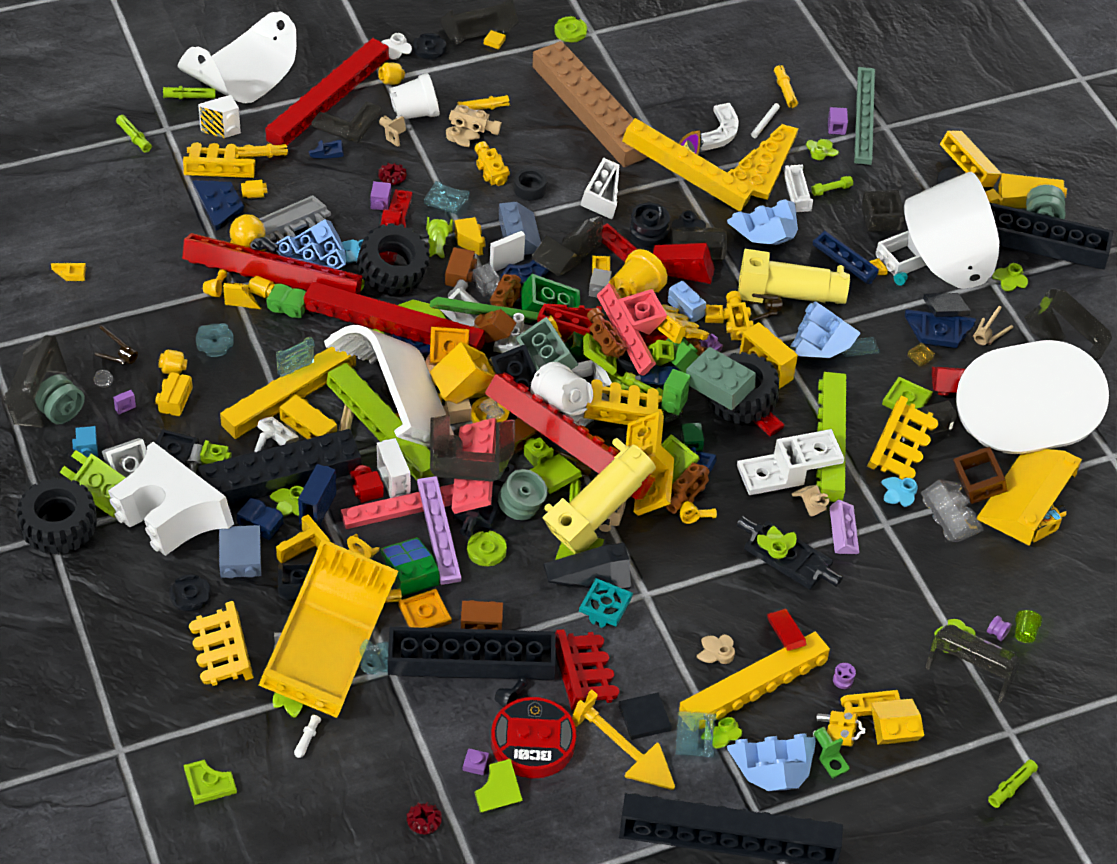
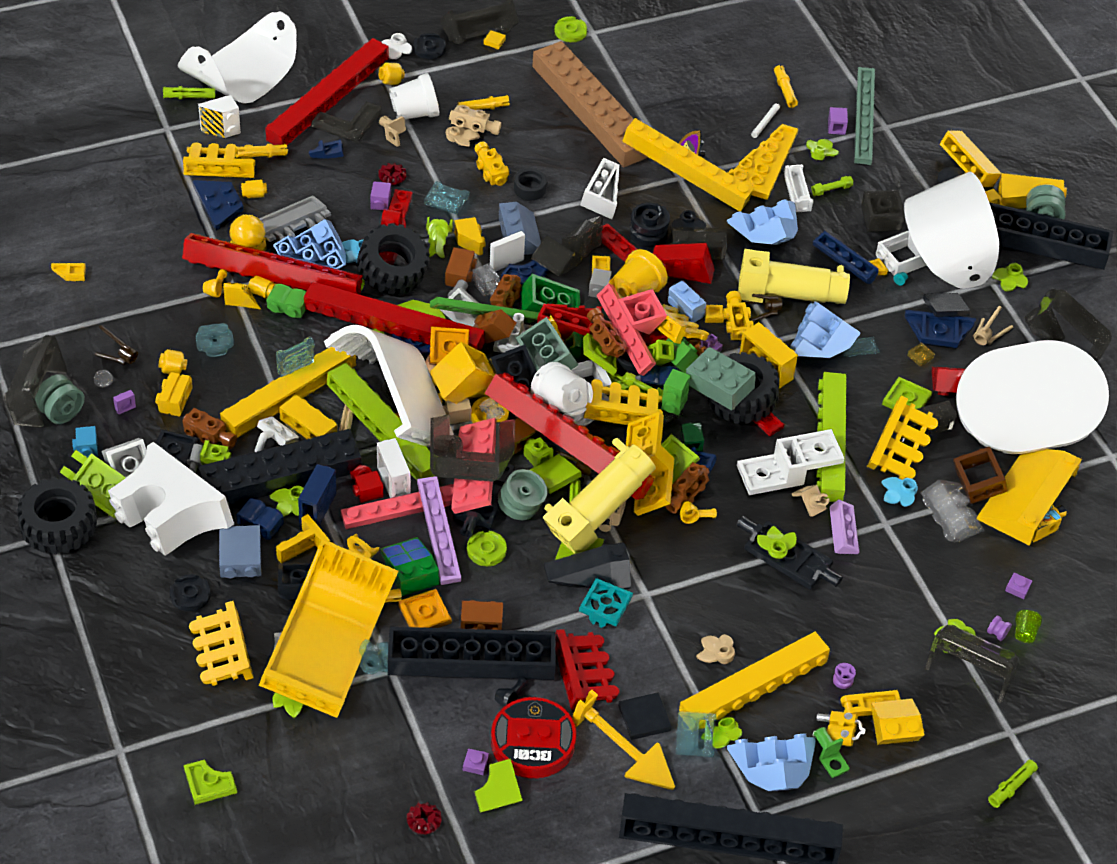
lime pin [116,115,152,153] -> none
black arm [250,237,279,254] -> none
white piece [294,715,321,758] -> none
white plate [701,103,738,150] -> none
red tile [767,609,807,651] -> none
none -> dark orange brick [182,408,237,449]
none -> medium lavender plate [1005,573,1032,599]

